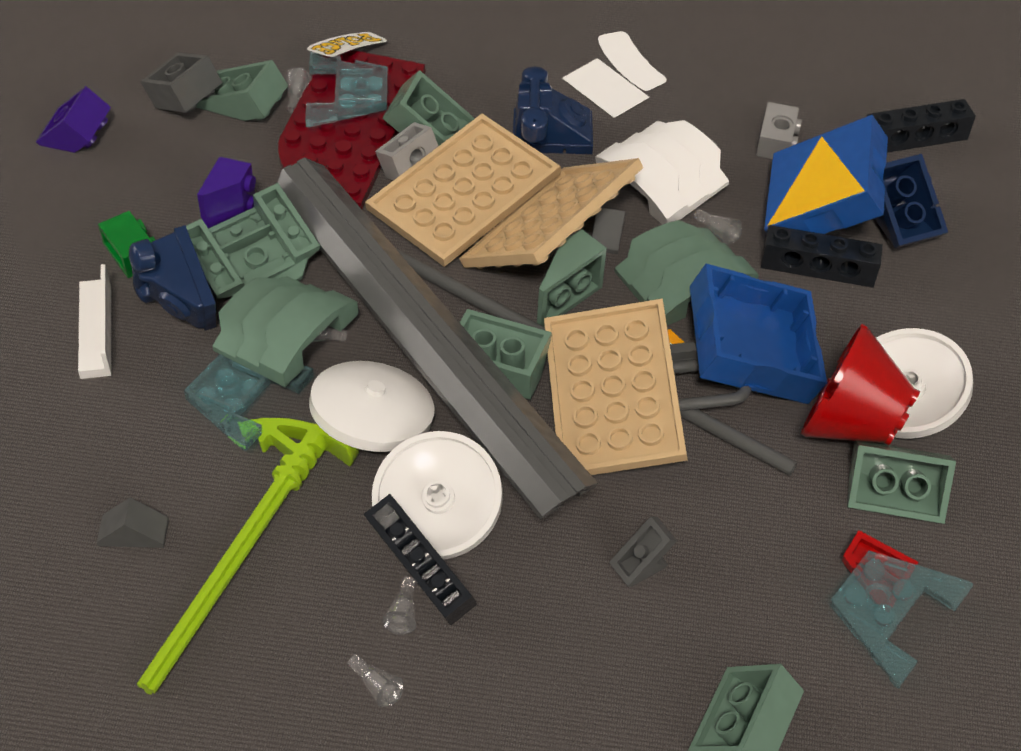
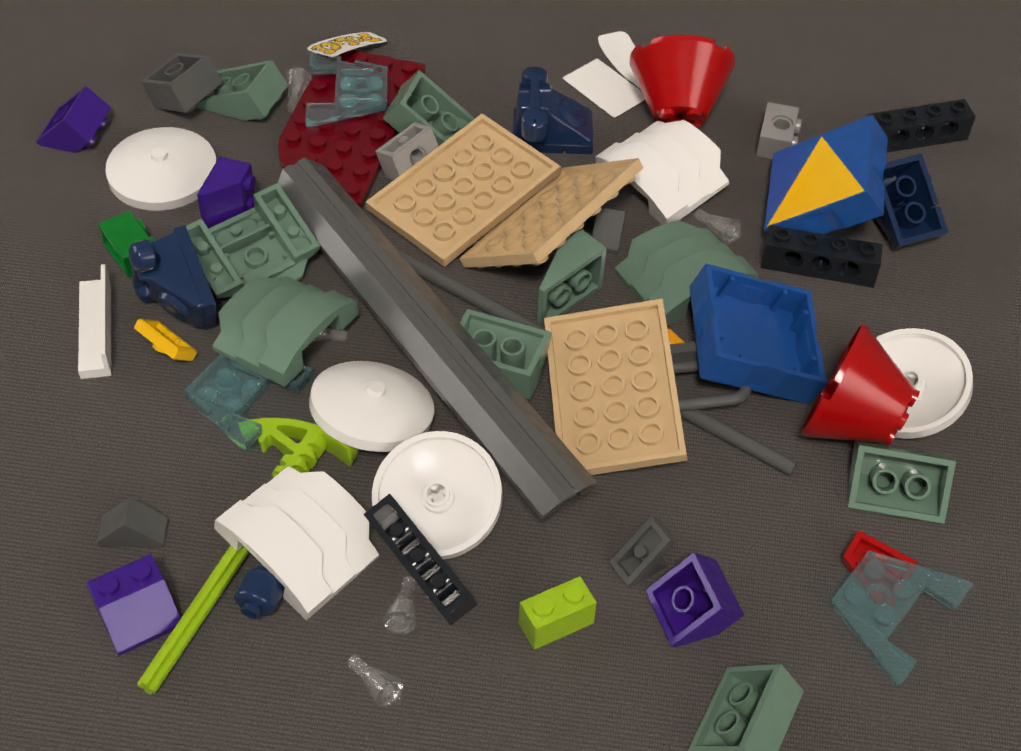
none -> slope [86,554,181,656]
none -> white dish [105,127,216,211]
none -> yellow plate [134,319,197,361]
none -> white slope [214,466,379,621]
none -> dark blue head [234,566,284,619]
none -> lime brick [518,576,597,650]
none -> red cone [629,35,735,130]
none -> dark purple slope [645,552,744,647]

